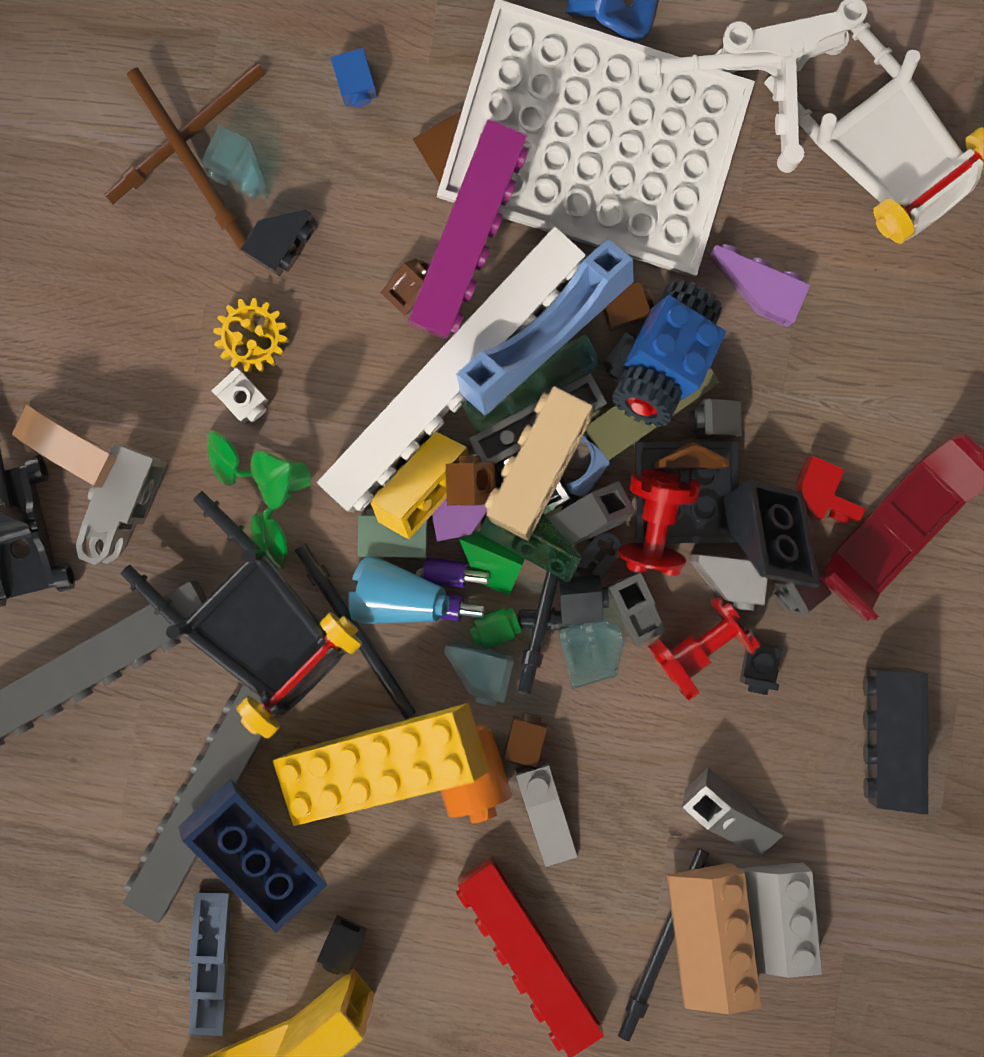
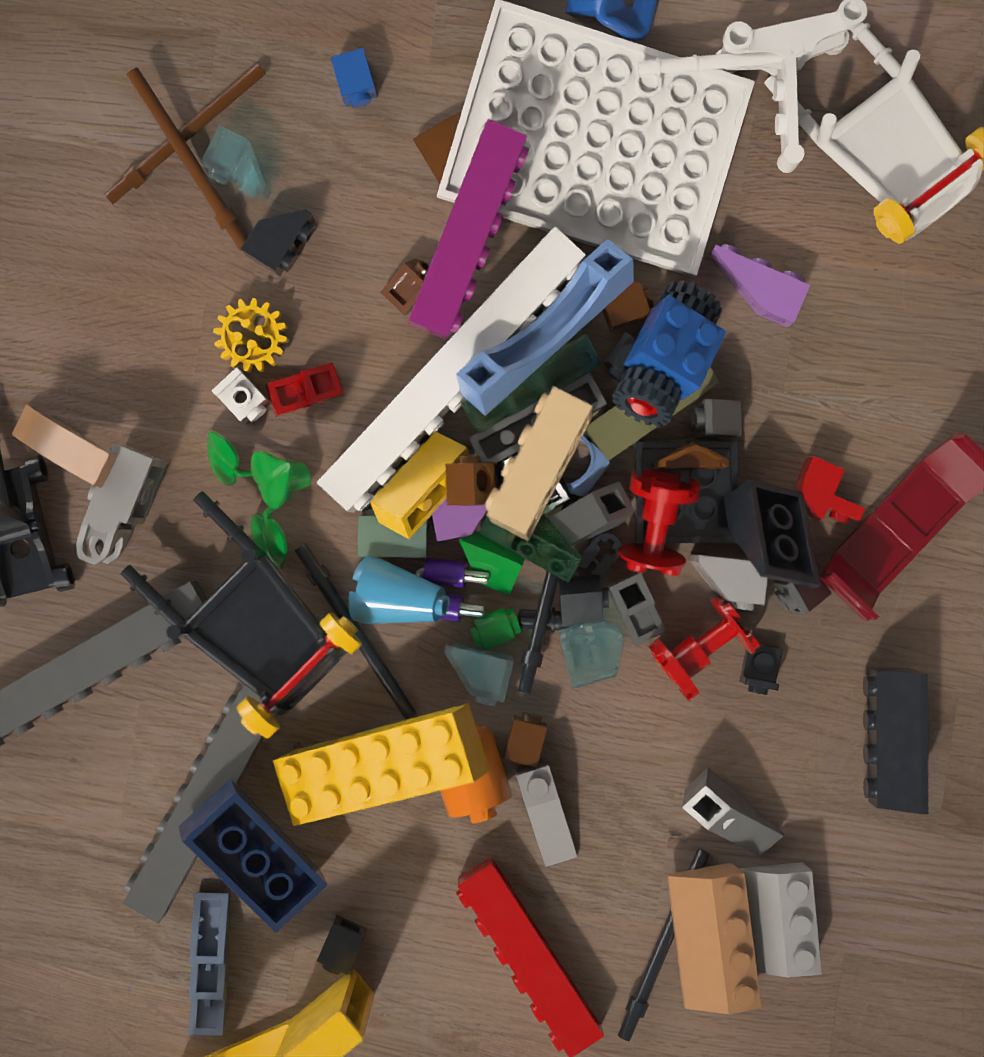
none -> red slope [265,362,344,417]

